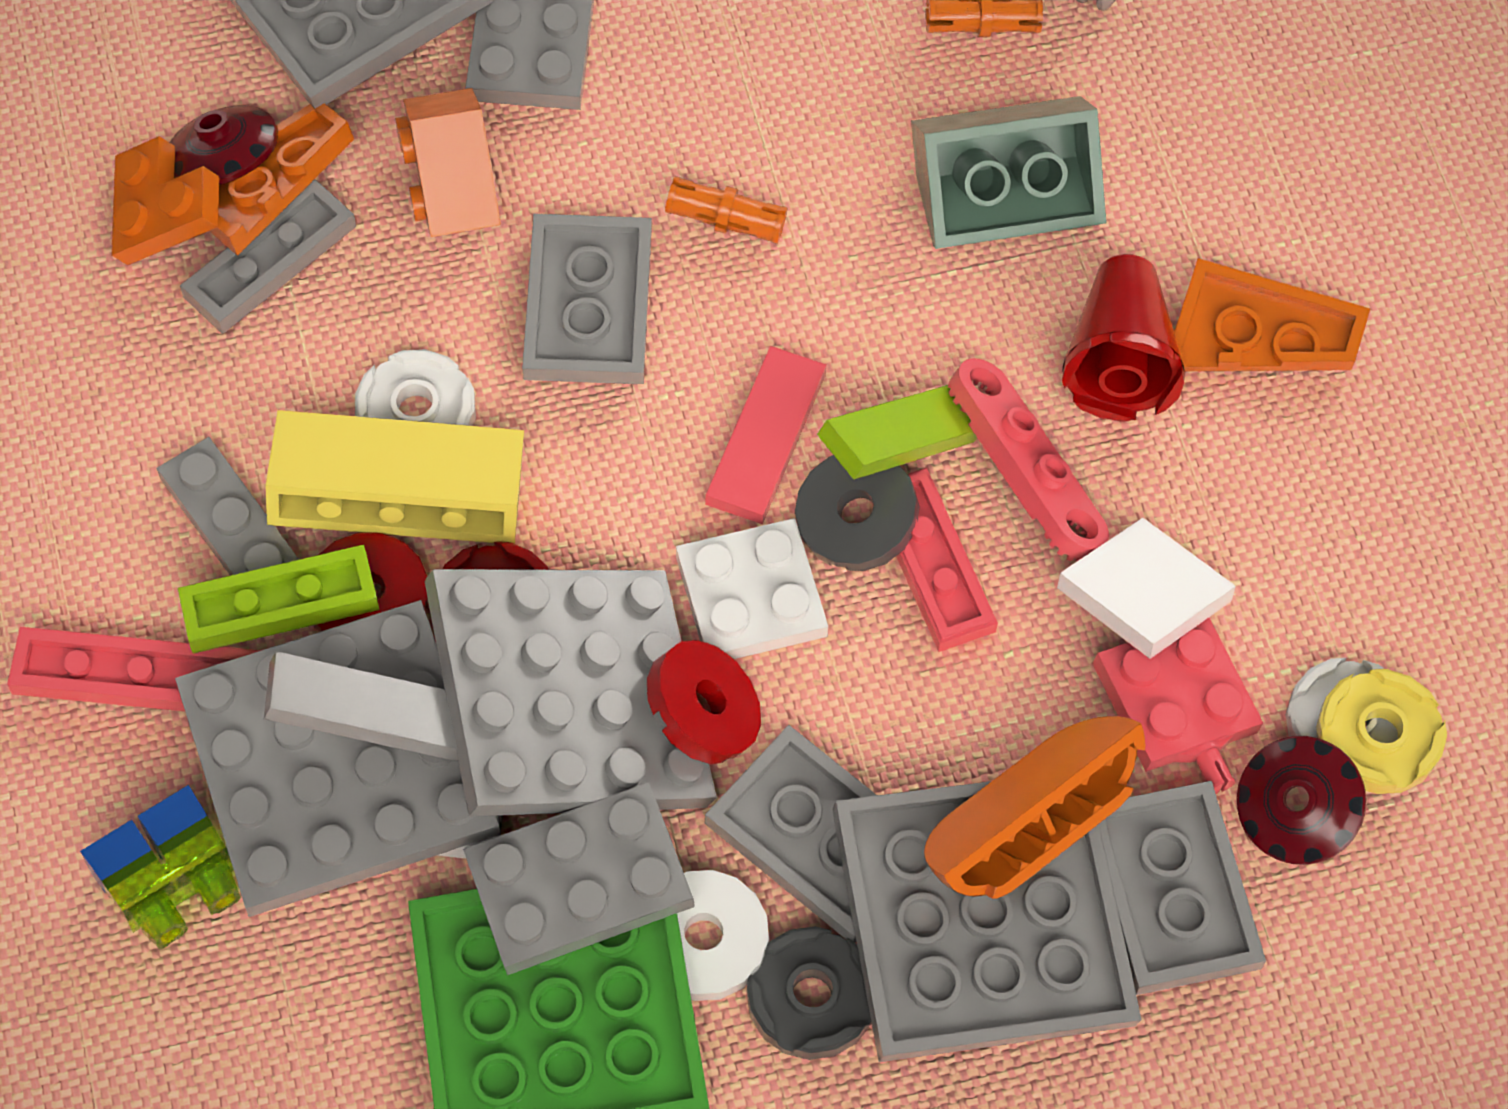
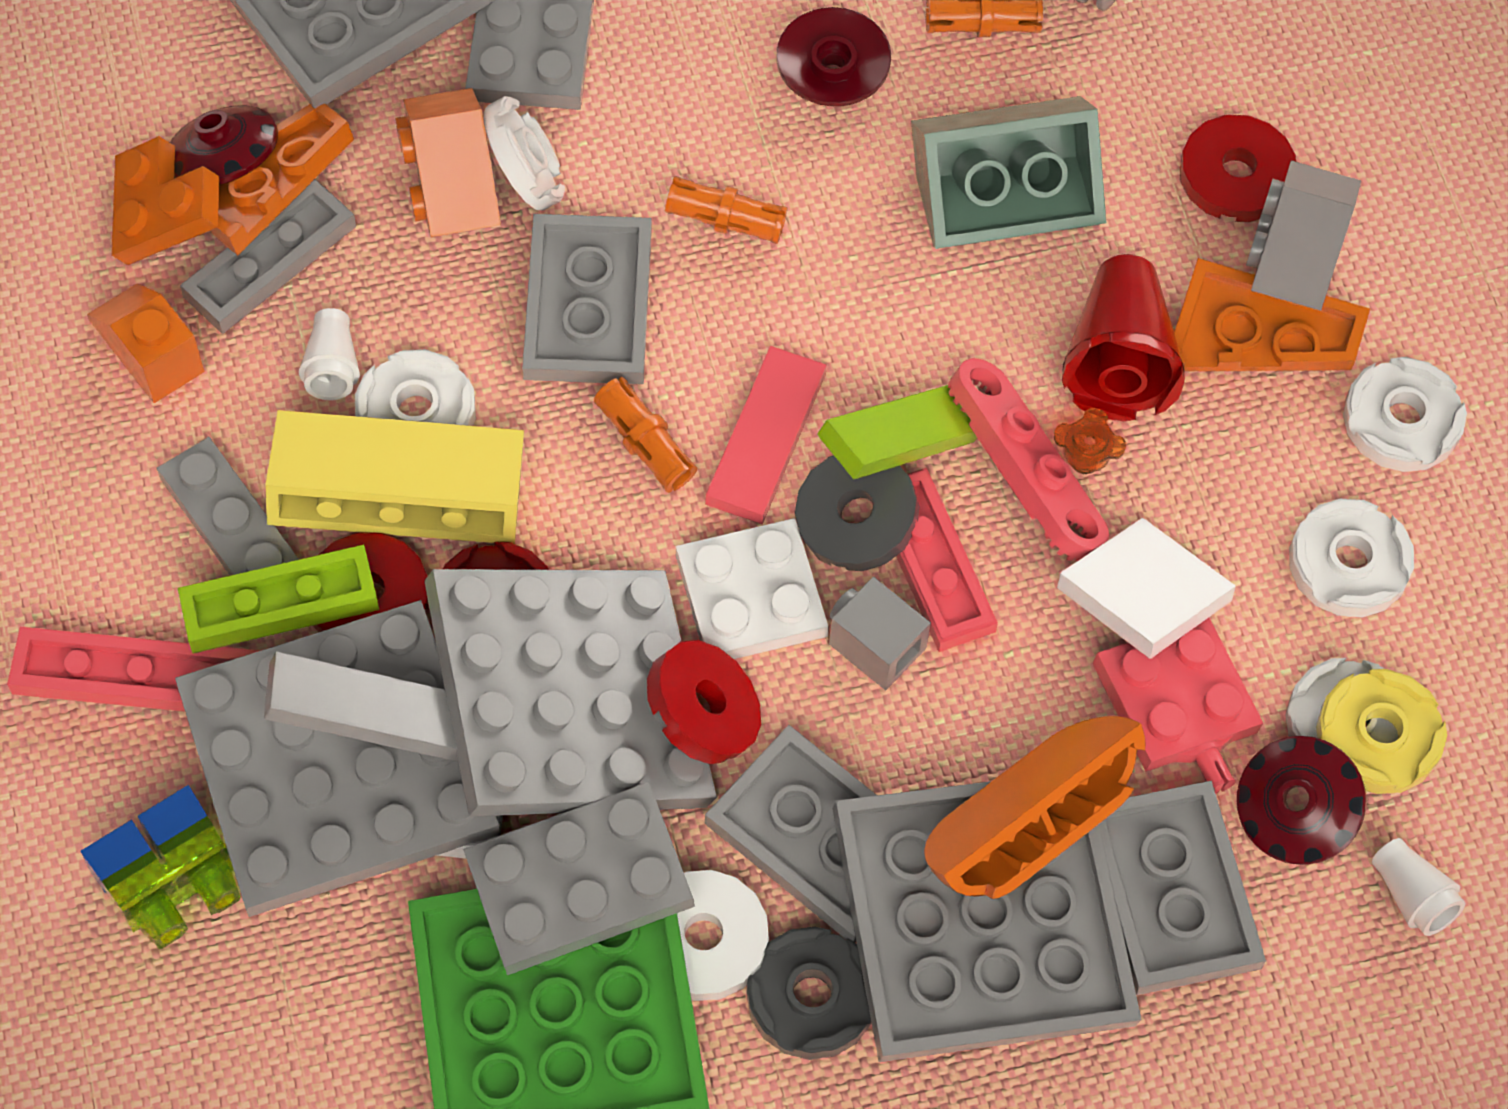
none -> orange slope [87,283,205,403]
none -> white cone [299,308,360,400]
none -> white tile [483,96,565,210]
none -> orange pin [594,377,697,493]
none -> dark red dish [777,7,891,106]
none -> light grey brick [829,576,931,691]
none -> clear orange plate [1054,408,1126,474]
none -> red tile [1180,115,1296,222]
none -> light grey brick [1246,160,1361,311]
none -> white tile [1289,498,1414,618]
none -> white tile [1343,357,1467,472]
none -> white cone [1372,838,1466,936]

